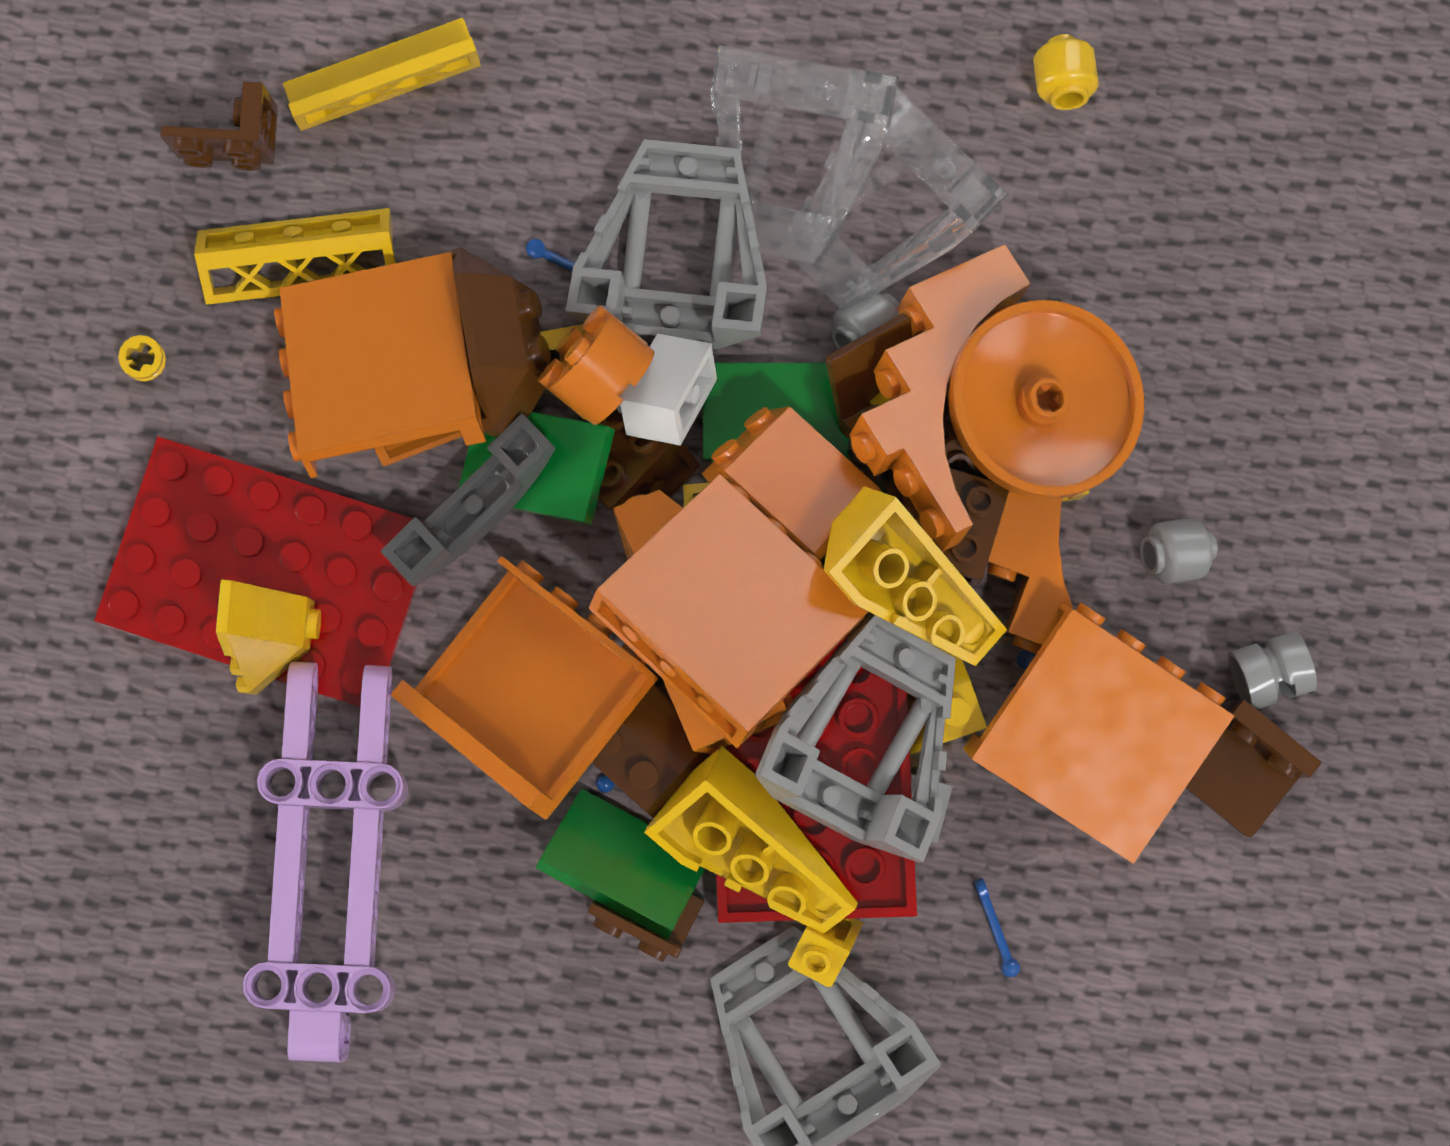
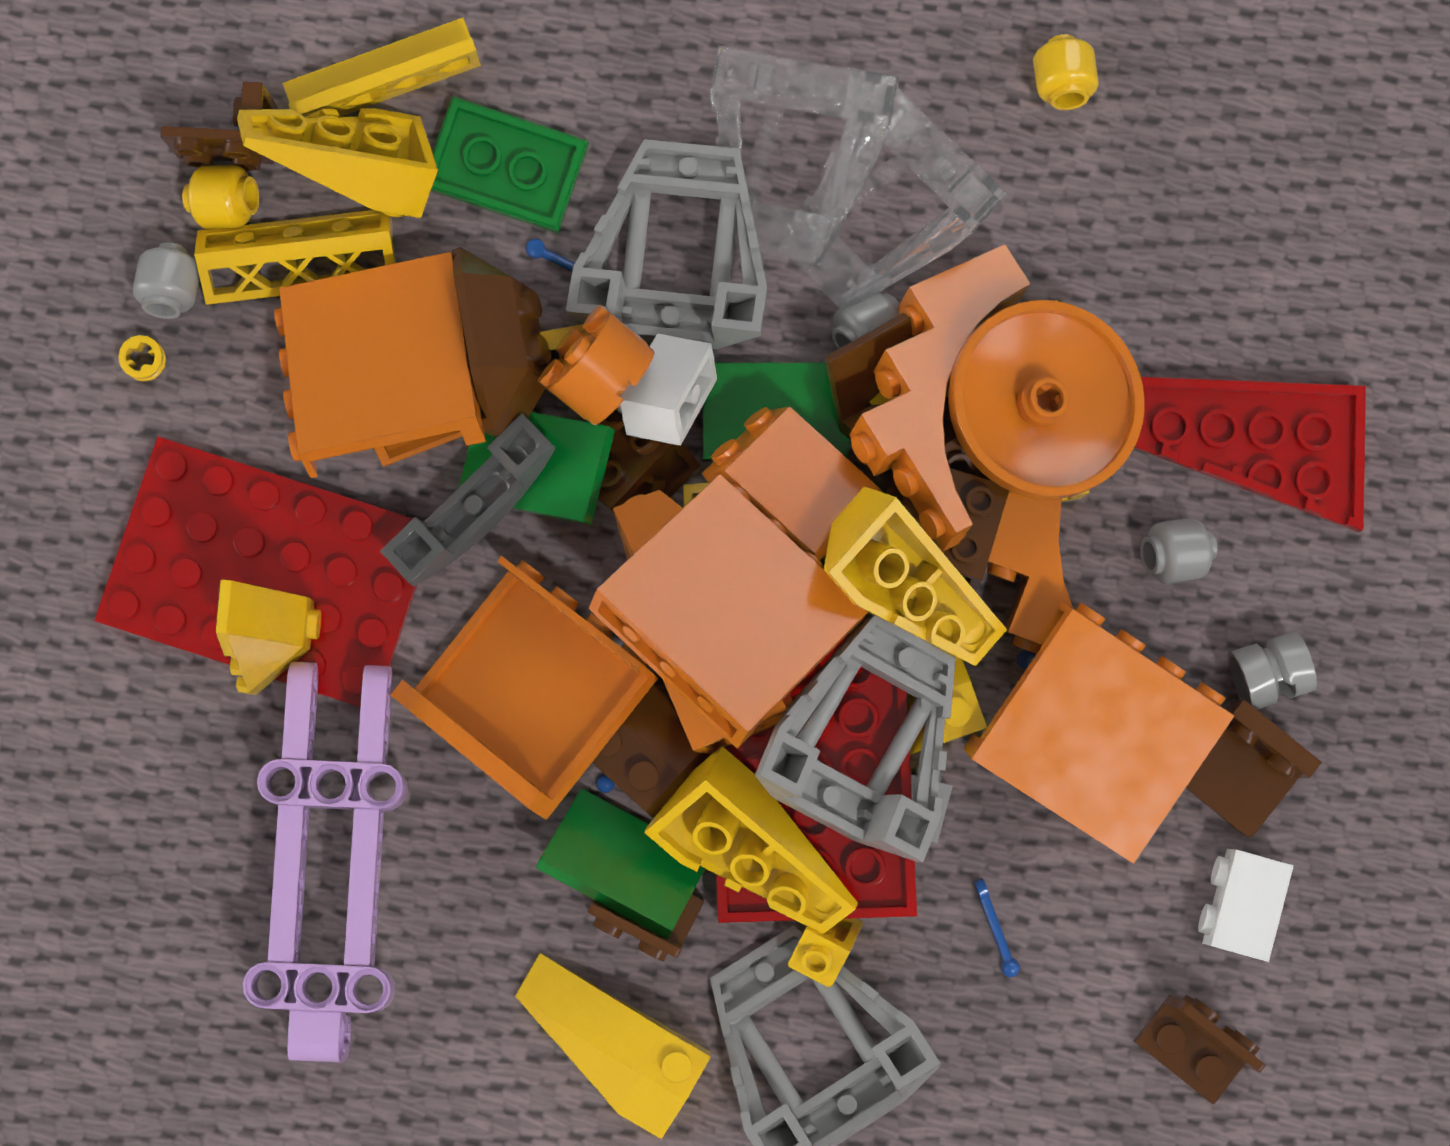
none -> light grey head [133,243,200,319]
none -> yellow head [182,165,259,229]
none -> yellow wedge [237,108,438,218]
none -> green tile [431,96,589,234]
none -> yellow wedge [515,953,711,1139]
none -> reddish brown bracket [1133,994,1266,1105]
none -> red wing [1134,377,1366,532]
none -> white brick [1198,849,1294,962]

